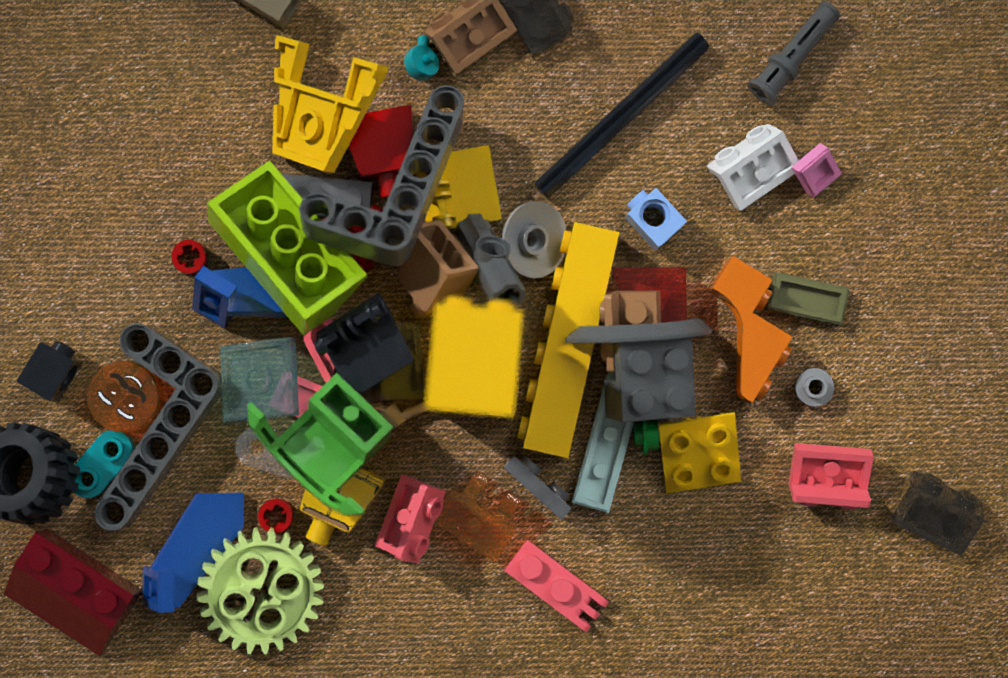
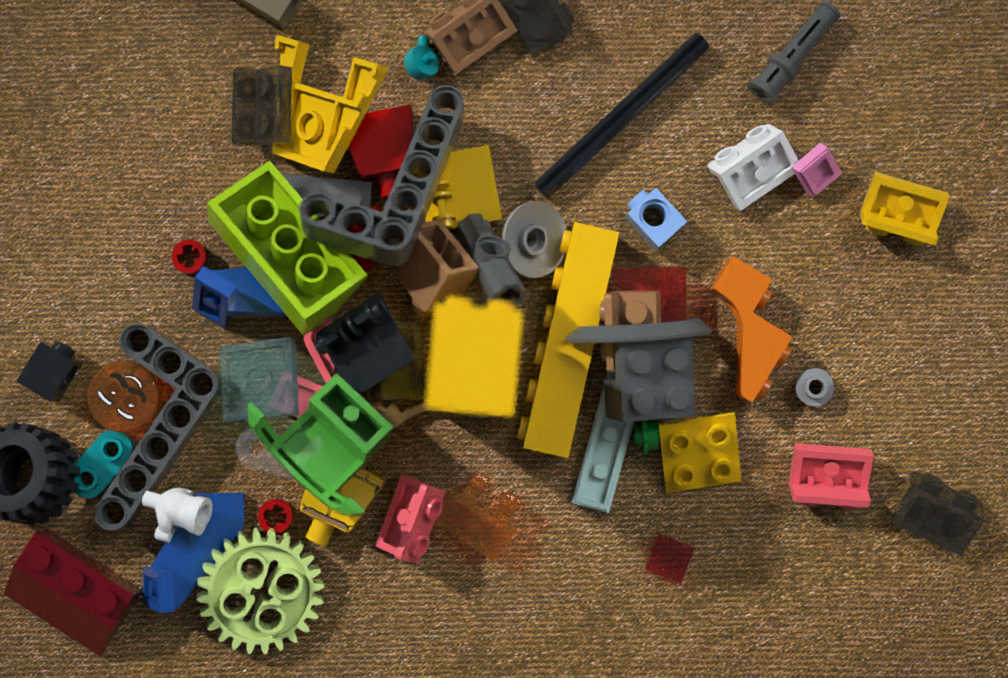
flat silver plate [504,456,572,520] -> none
coral hinge [504,539,610,632] -> none
olive tile [766,272,850,326] -> none
none -> white piece [142,487,213,543]
none -> clear smoke bracket [232,65,292,148]
none -> clear red tile [644,533,695,583]
none -> yellow bracket [859,172,950,247]

